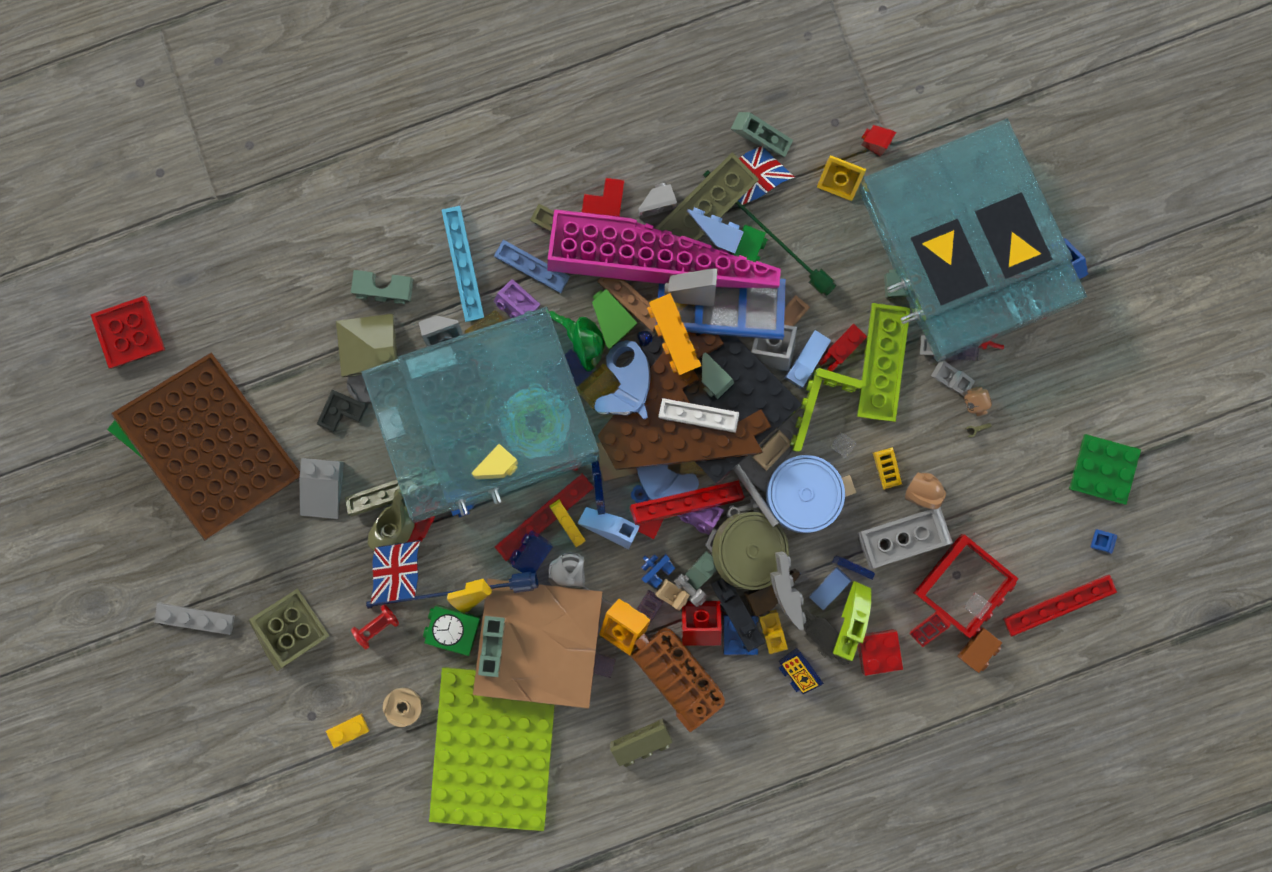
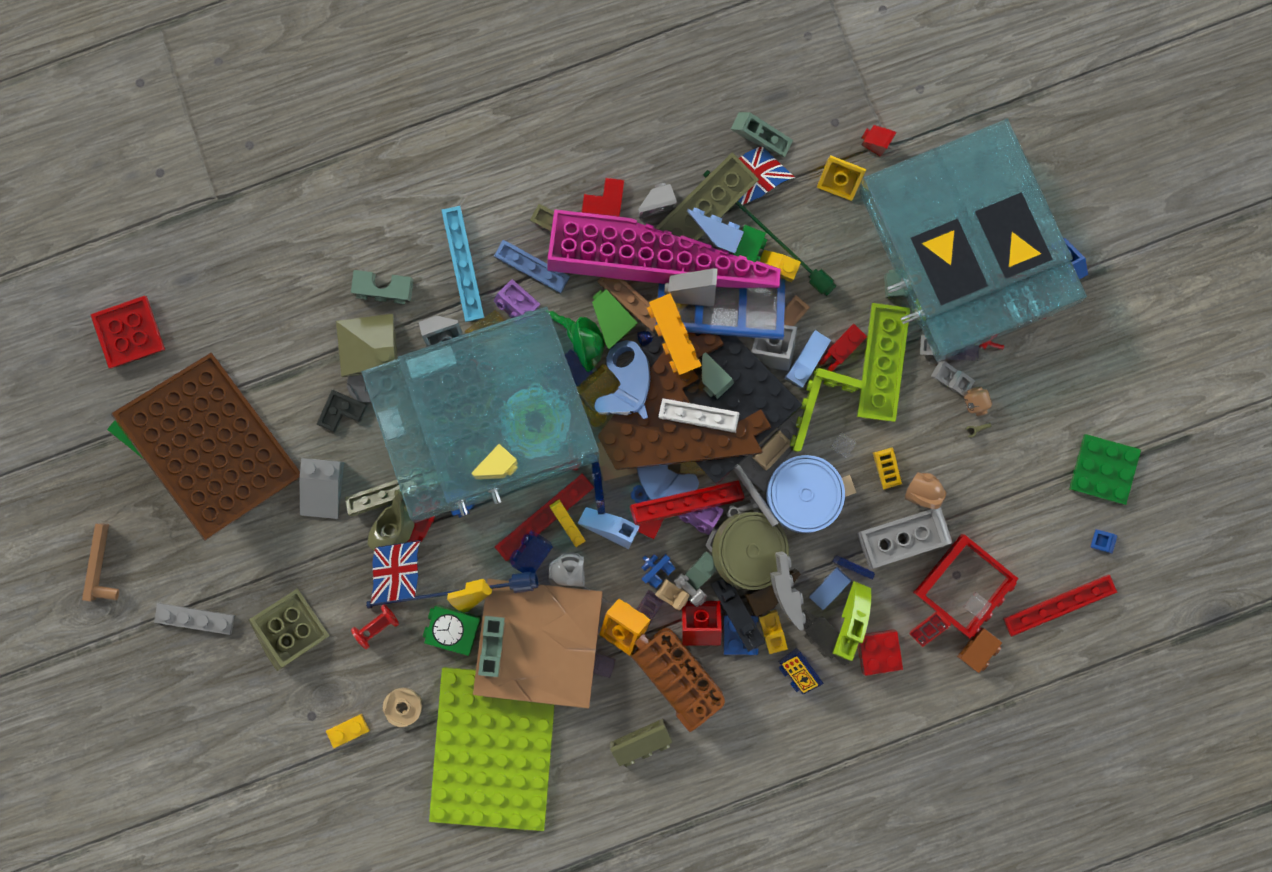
none -> medium nougat piece [82,523,119,601]
none -> clear yellow bar [571,398,607,427]
none -> yellow slope [759,250,801,282]

